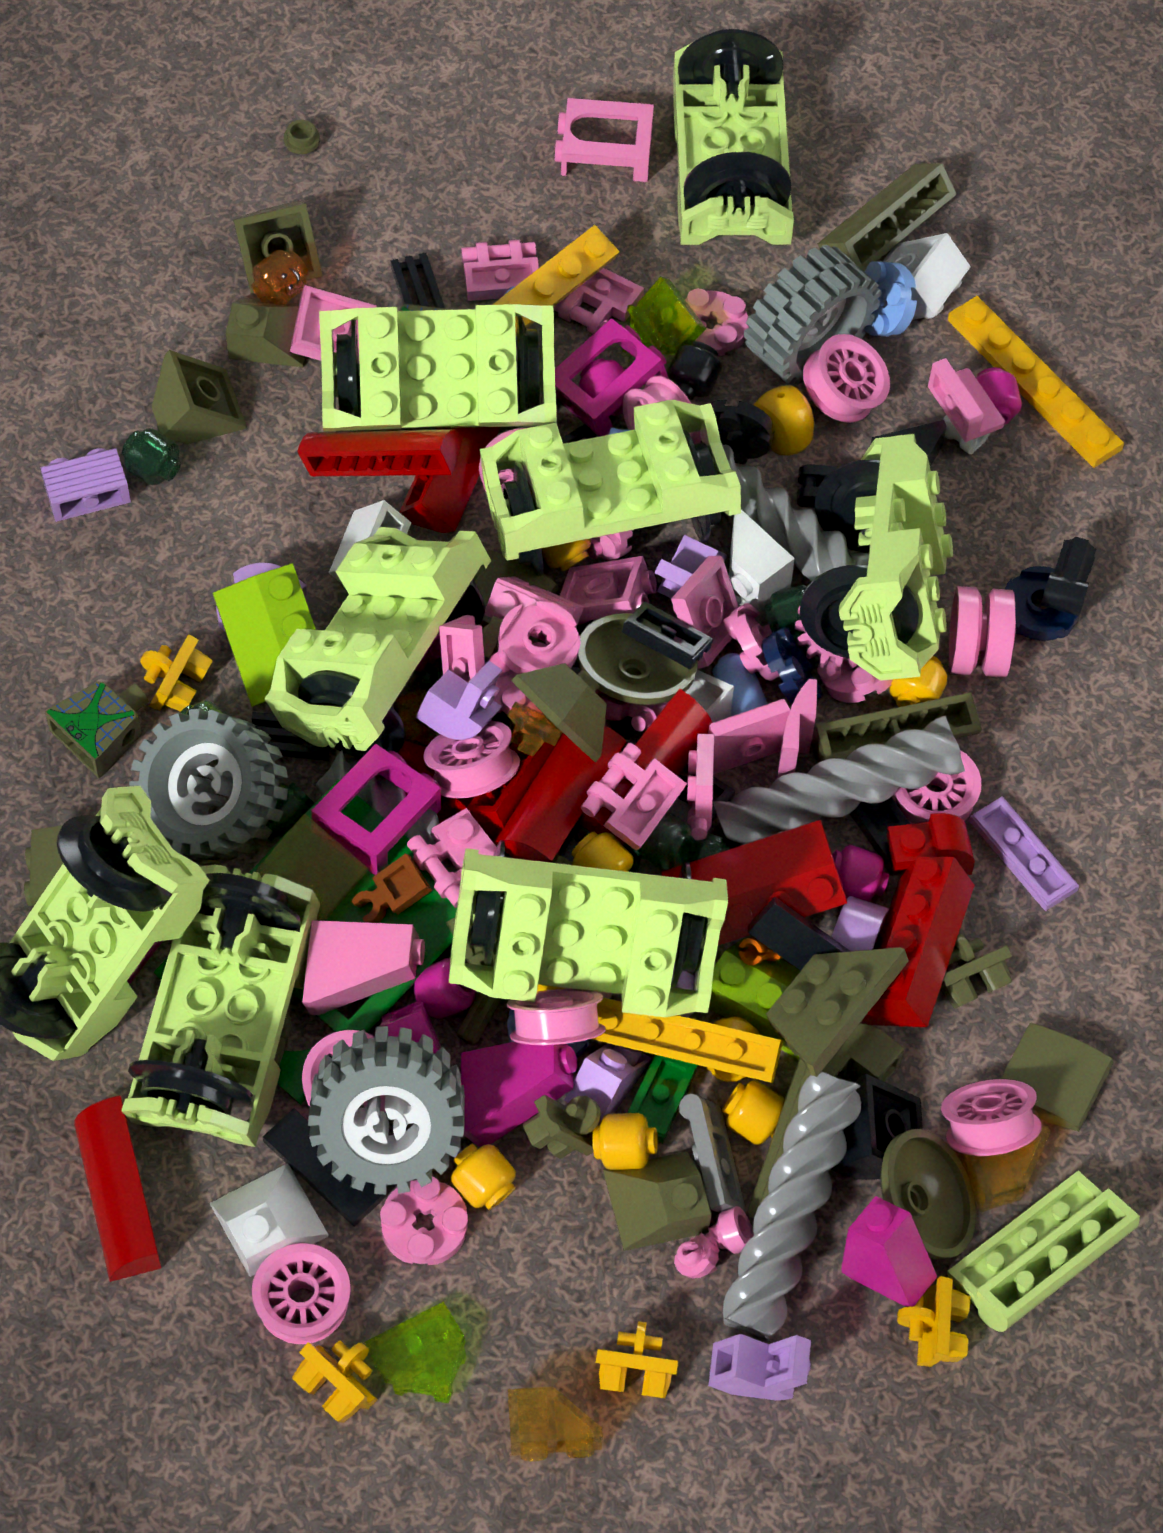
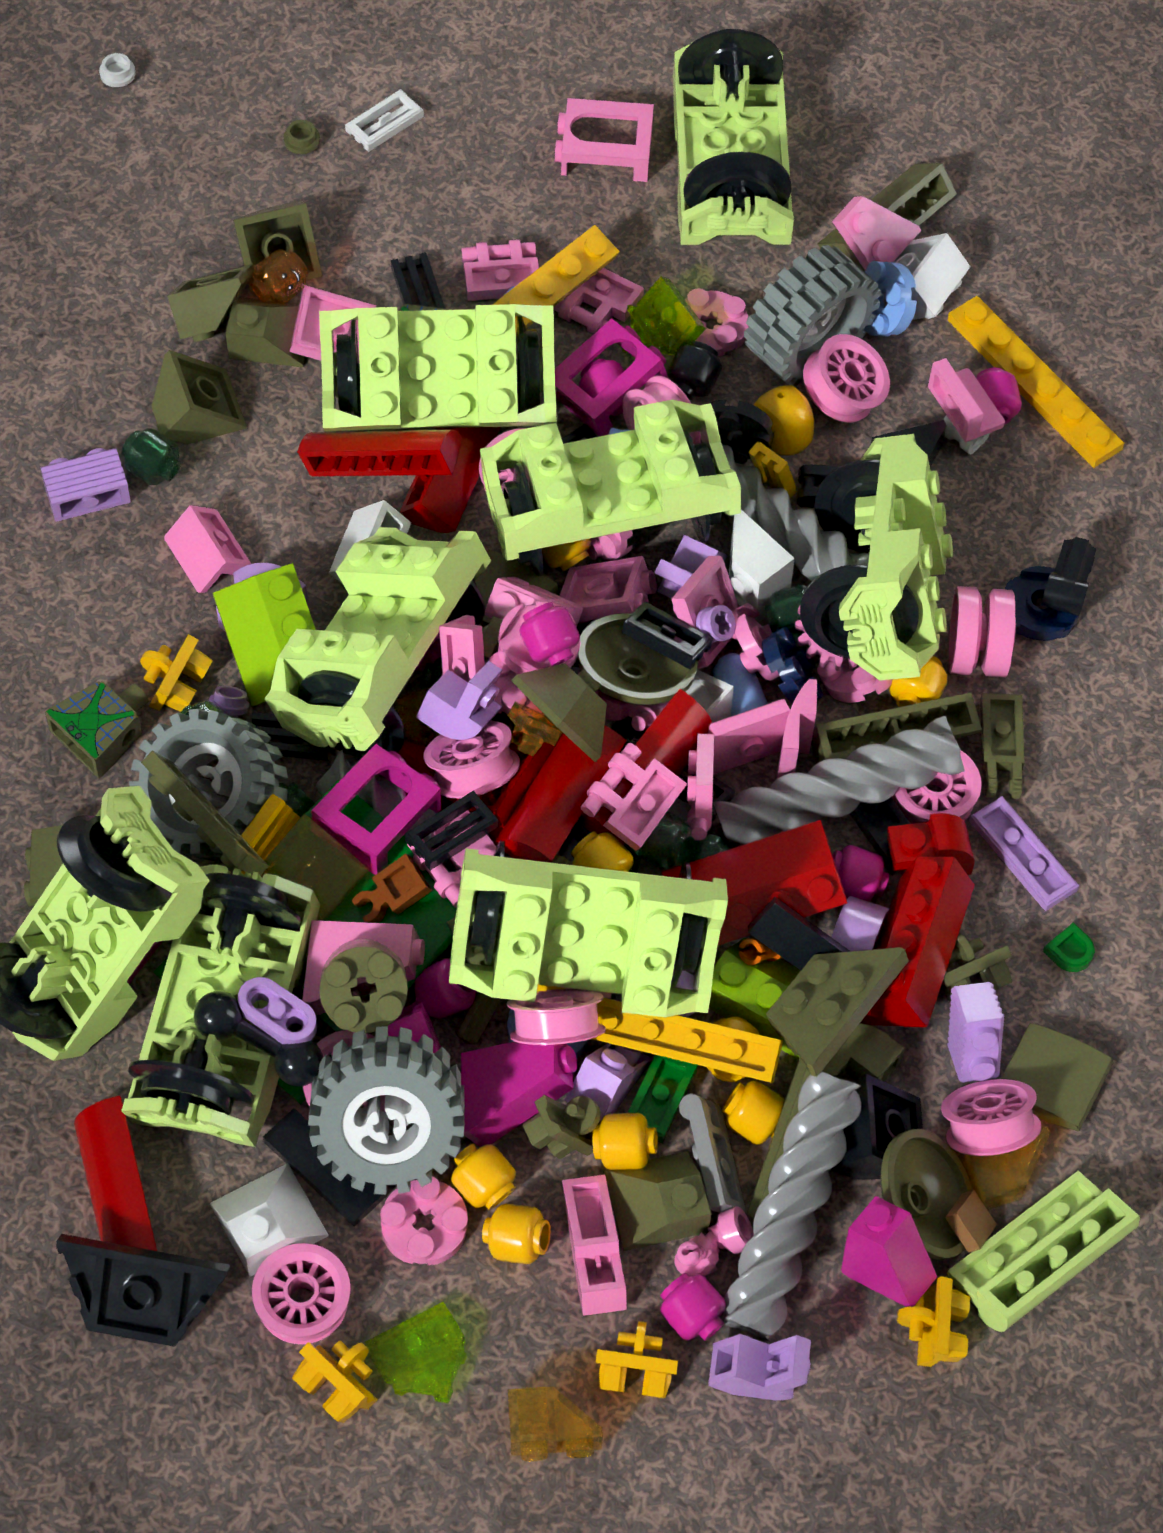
none -> black wing [56,1234,230,1347]
none -> white plate [99,53,136,87]
none -> olive plate [141,750,269,876]
none -> bright pink panel [164,505,251,593]
none -> olive slope [167,264,255,342]
none -> black piece [193,991,323,1087]
none -> lavender plate [208,686,249,718]
none -> lavender plate [238,977,317,1044]
none -> yellow tile [241,793,300,875]
none -> olive brick [320,939,407,1033]
none -> white tile [345,89,424,152]
none -> black tile [405,790,499,871]
none -> yellow head [482,1204,551,1264]
none -> dark pink head [519,602,580,666]
none -> bright pink slope [562,1175,627,1316]
none -> dark pink head [660,1273,726,1341]
none -> lavender bush [696,605,736,643]
none -> yellow tile [749,442,797,499]
none -> bright pink wing [832,196,921,270]
none -> medium nougat tile [945,1189,997,1253]
none -> lavender brick [947,982,1004,1083]
none -> olive hinge [980,693,1025,799]
none -> green tile [1043,922,1095,972]

